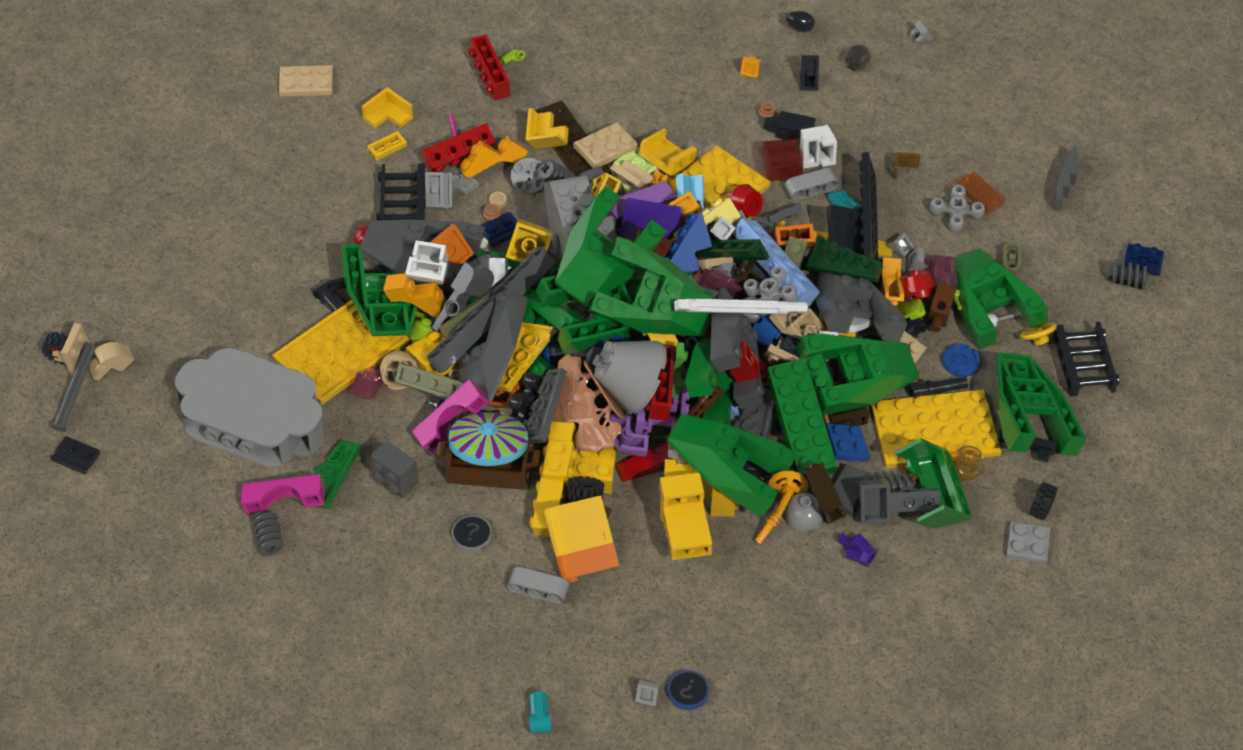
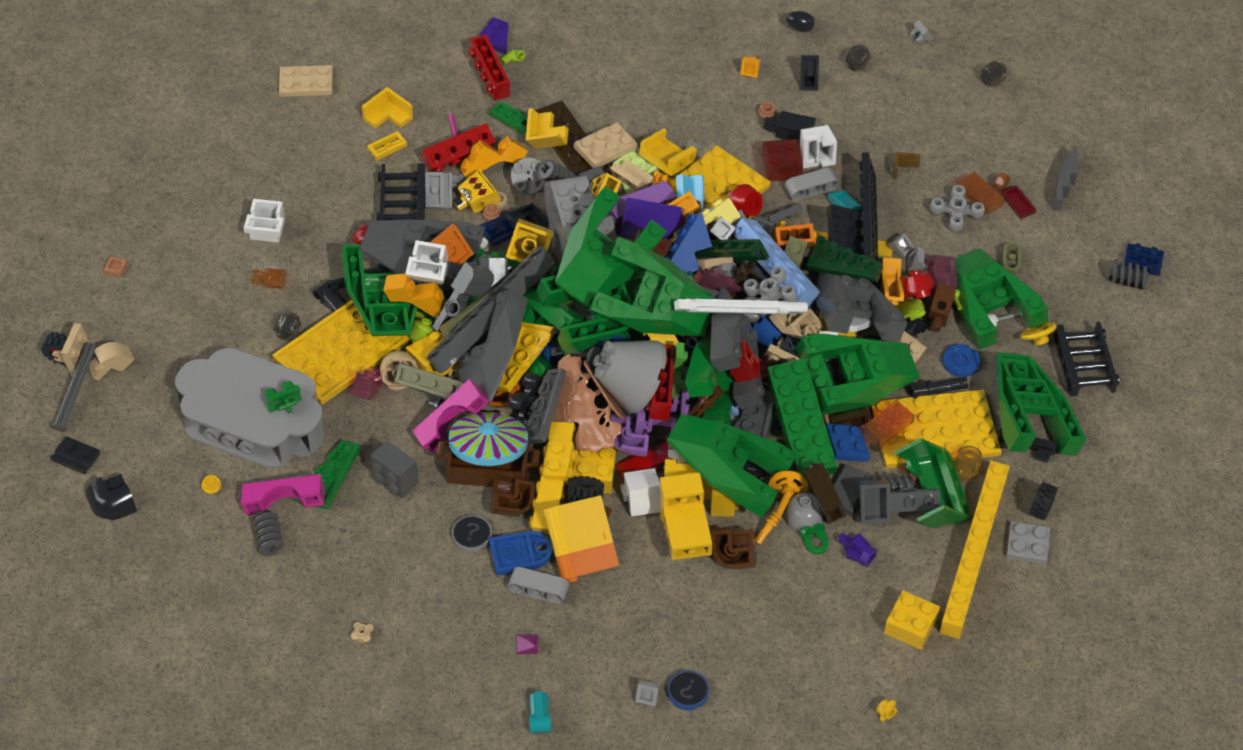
none -> black brick [85,474,137,521]
none -> nougat tile [103,256,128,278]
none -> yellow plate [201,475,222,494]
none -> white plate [244,199,285,242]
none -> clear orange plate [252,268,286,289]
none -> green hips [265,381,302,414]
none -> clear smoke head [274,311,302,341]
none -> tan plate [351,622,374,642]
none -> yellow torso [454,169,501,213]
none -> dark purple wing [479,17,508,54]
none -> green hinge [489,101,528,137]
none -> blue plate [489,531,552,576]
none -> reddish brown brick [490,479,535,517]
none -> black plate [504,203,549,229]
none -> magenta slope [517,635,538,654]
none -> white plate [620,468,661,517]
none -> reddish brown brick [711,529,757,570]
none -> green piece [800,523,829,555]
none -> clear orange piece [862,400,915,448]
none -> yellow plate [877,699,897,722]
none -> yellow brick [884,591,940,650]
none -> yellow brick [940,461,1010,639]
none -> clear smoke head [980,61,1007,87]
none -> dark orange tile [994,172,1010,191]
none -> dark red tile [1001,185,1036,220]

